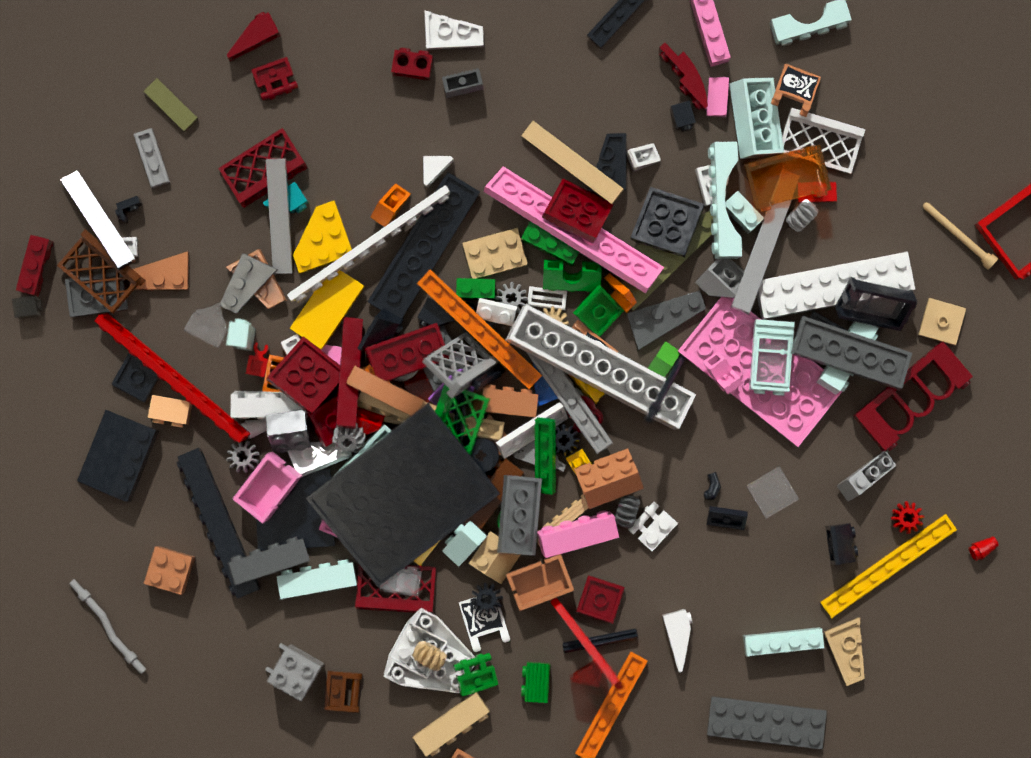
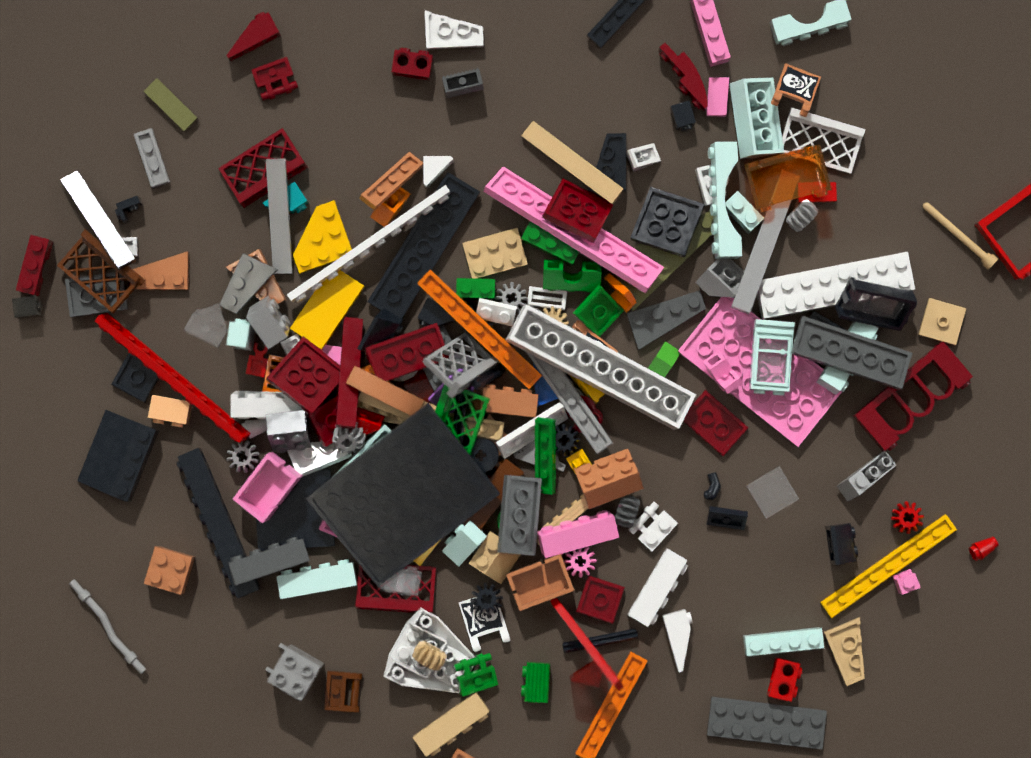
black bar [645,354,686,423] -> none
none -> light grey brick [246,296,290,349]
none -> nougat plate [360,152,424,211]
none -> bright pink gear [564,546,597,578]
none -> white brick [628,548,688,627]
none -> dark red tile [683,390,748,456]
none -> red brick [767,657,802,702]
none -> bright pink brick [892,569,921,595]

